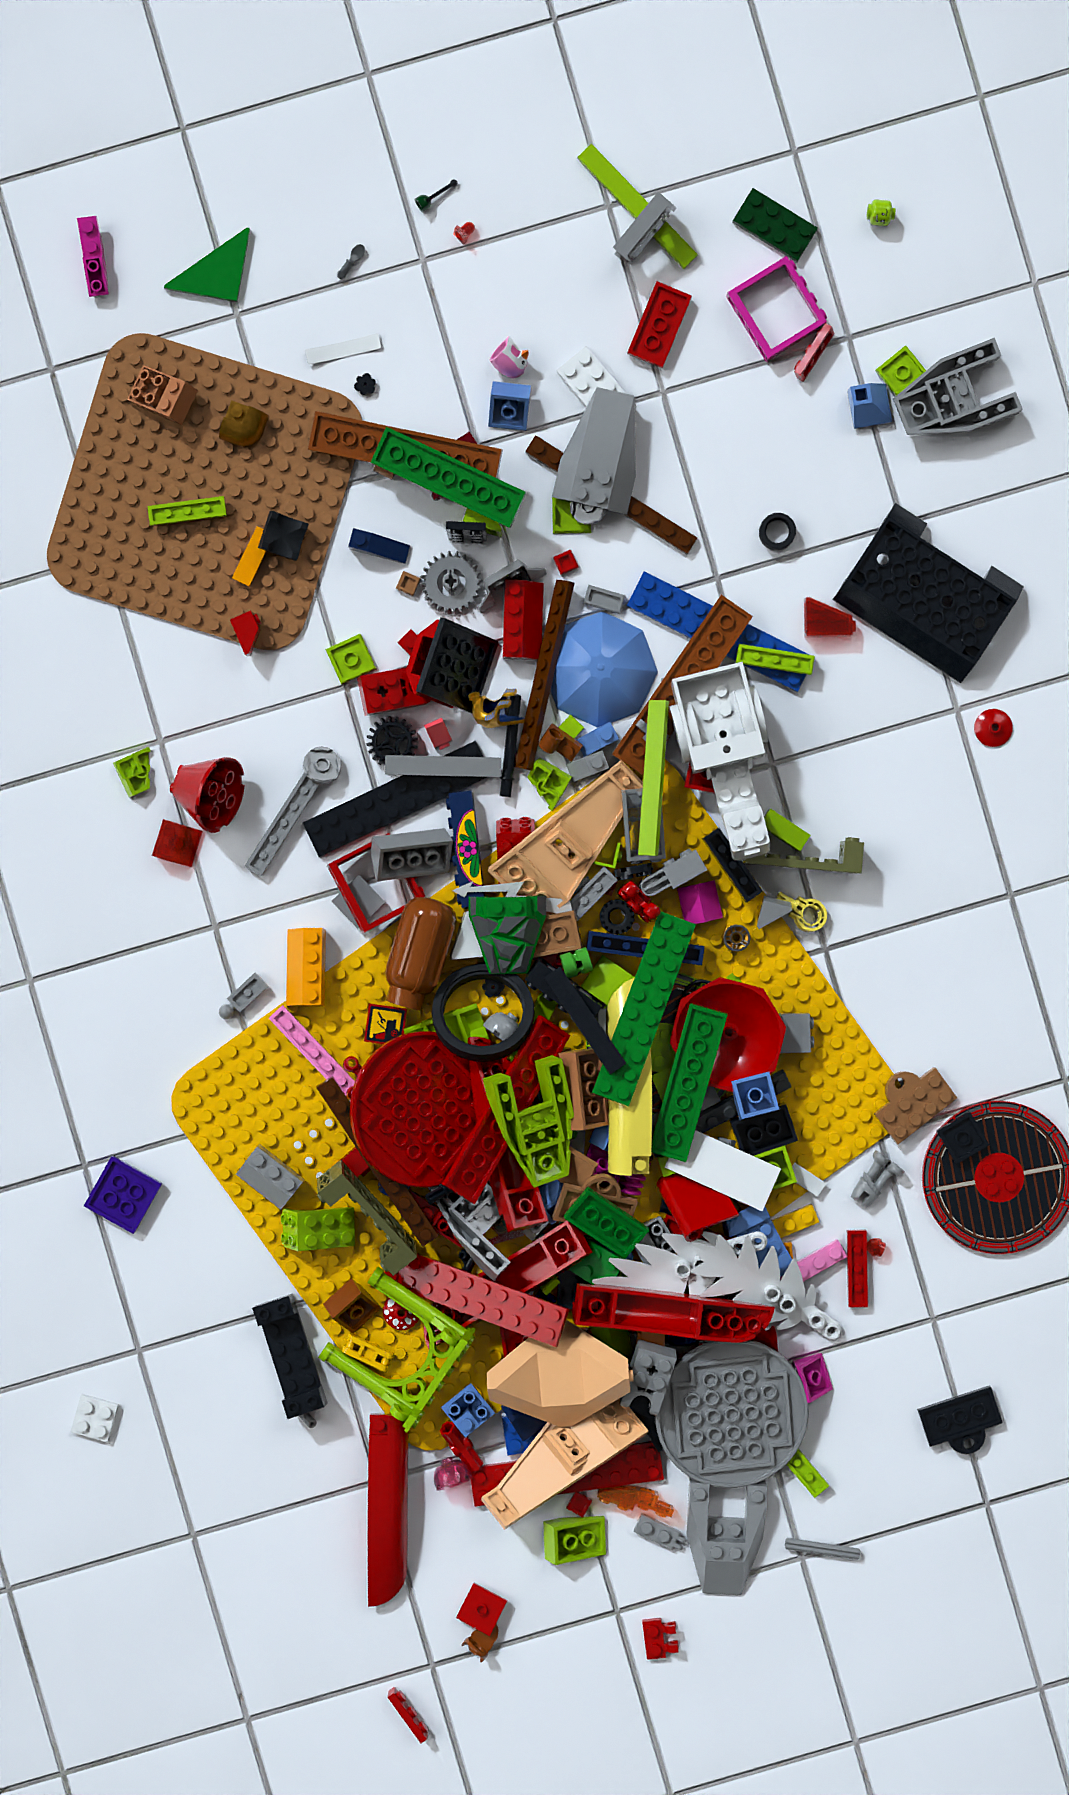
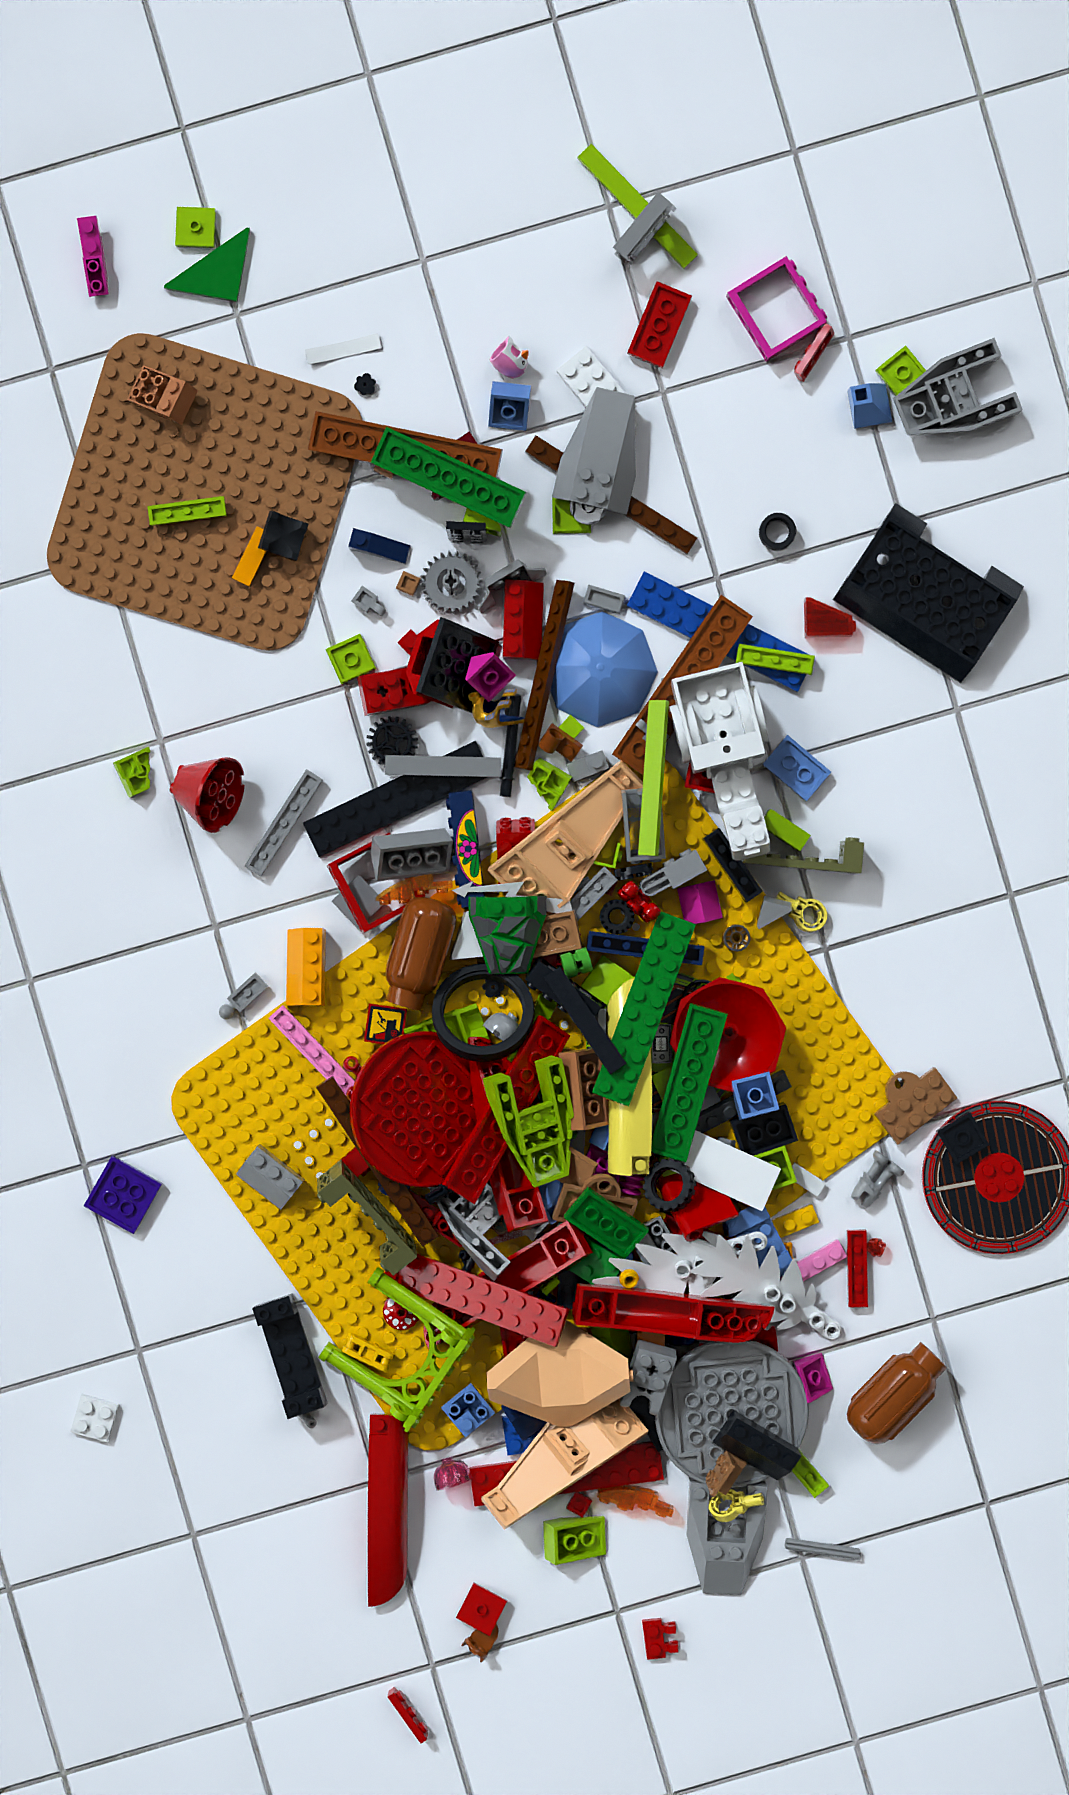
clear red slope [152,819,203,867] -> none
pearl gold brick [219,400,269,447] -> none
red slope [230,610,262,657] -> none
lime bracket [281,1207,355,1251] -> none
light grey tile [303,746,342,785] -> none
dark orange slope [323,1278,381,1334] -> none
dark grey piece [337,244,365,279] -> none
hinge [414,179,458,212] -> none
coral slope [424,718,452,750] -> none
red piece [439,1421,484,1473] -> none
clear red piece [453,222,475,245] -> none
red tile [553,549,578,575] -> none
medium blue slope [577,722,619,757] -> none
light grey hinge [634,1513,687,1550] -> none
dark green plate [732,188,818,262] -> none
light grey brick [779,1013,814,1053] -> none
lime head [867,199,896,226] -> none
black plate [917,1385,1003,1454] -> none
red dish [974,709,1013,747] -> none
none -> lime plate [175,207,216,248]
none -> light grey plate [351,586,387,616]
none -> clear orange slope [374,874,453,905]
none -> dark pink slope [465,652,516,702]
none -> yellow plate [619,1269,639,1288]
none -> black tyre [643,1159,696,1212]
none -> tile [652,1024,672,1063]
none -> medium nougat bracket [706,1451,747,1497]
none -> light yellow pin [708,1489,764,1522]
none -> black slope [713,1410,801,1480]
none -> medium blue plate [762,735,831,801]
none -> dark orange piece [847,1342,948,1444]

